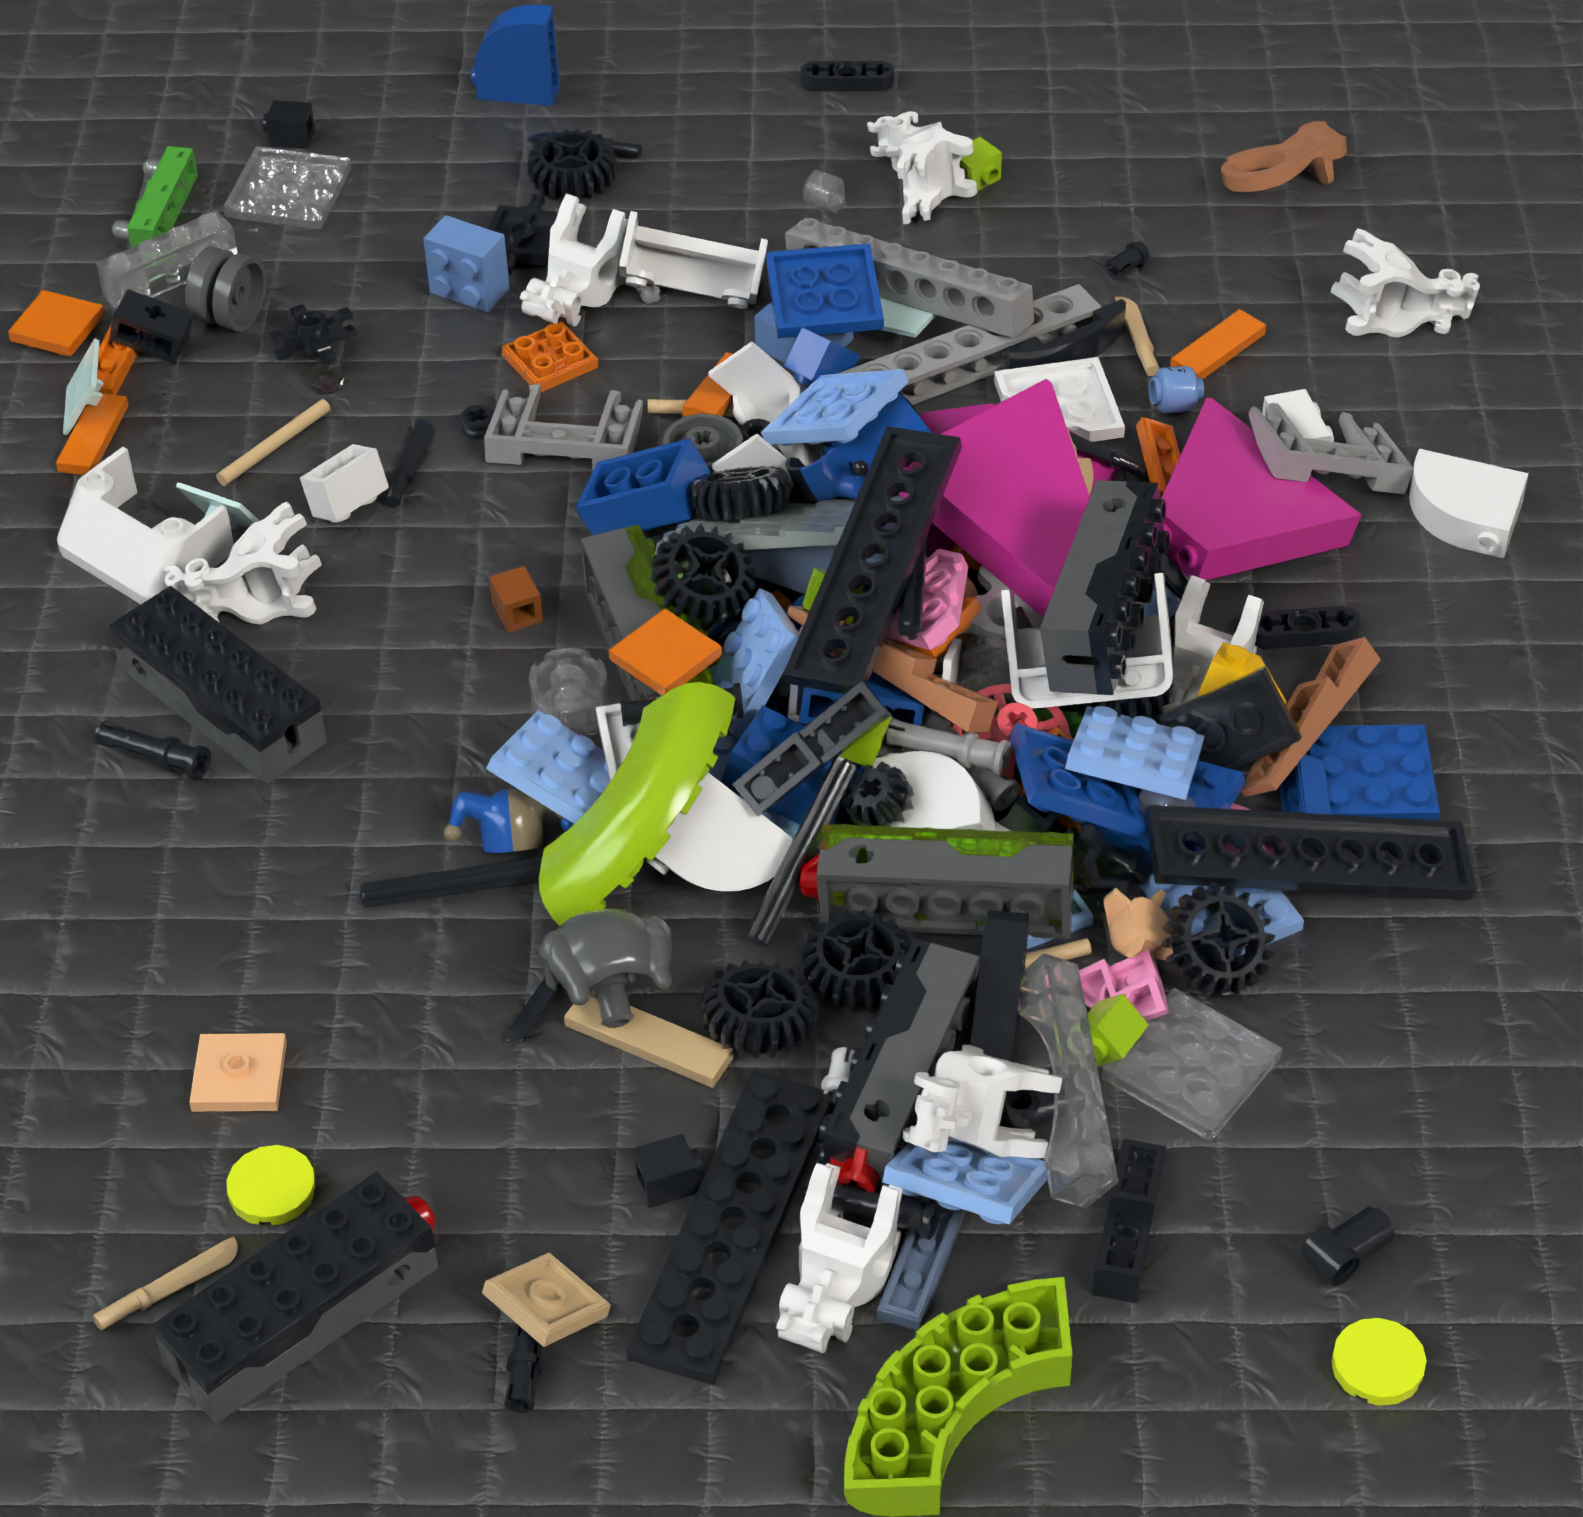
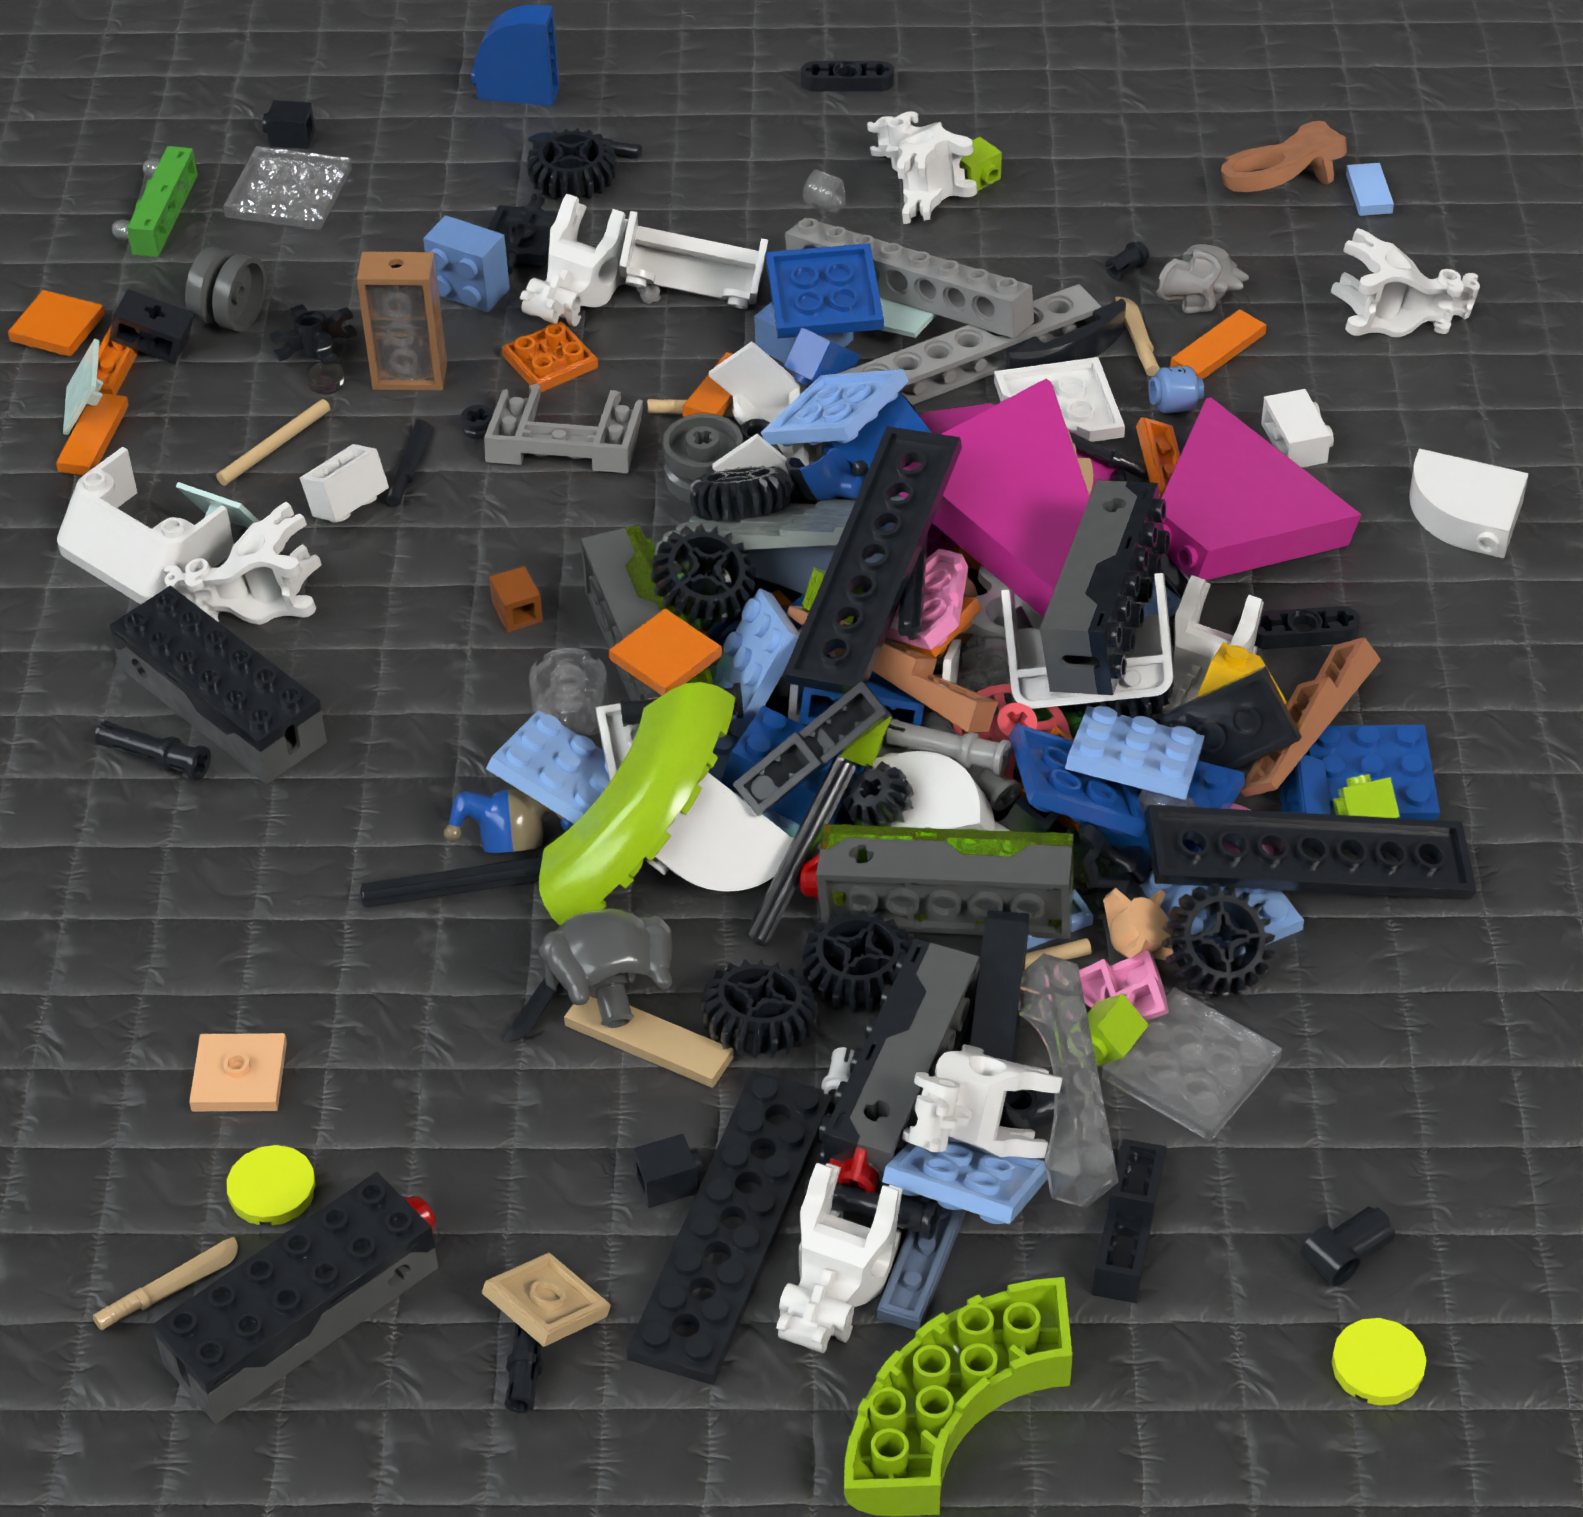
clear brick [96,210,238,309] -> none
blue brick [575,438,711,535] -> none
light grey wedge [1248,403,1413,494] -> none
none -> brick [357,252,447,390]
none -> light grey head [1156,244,1249,314]
none -> lime brick [1333,774,1400,818]
none -> light blue tile [1346,163,1394,216]

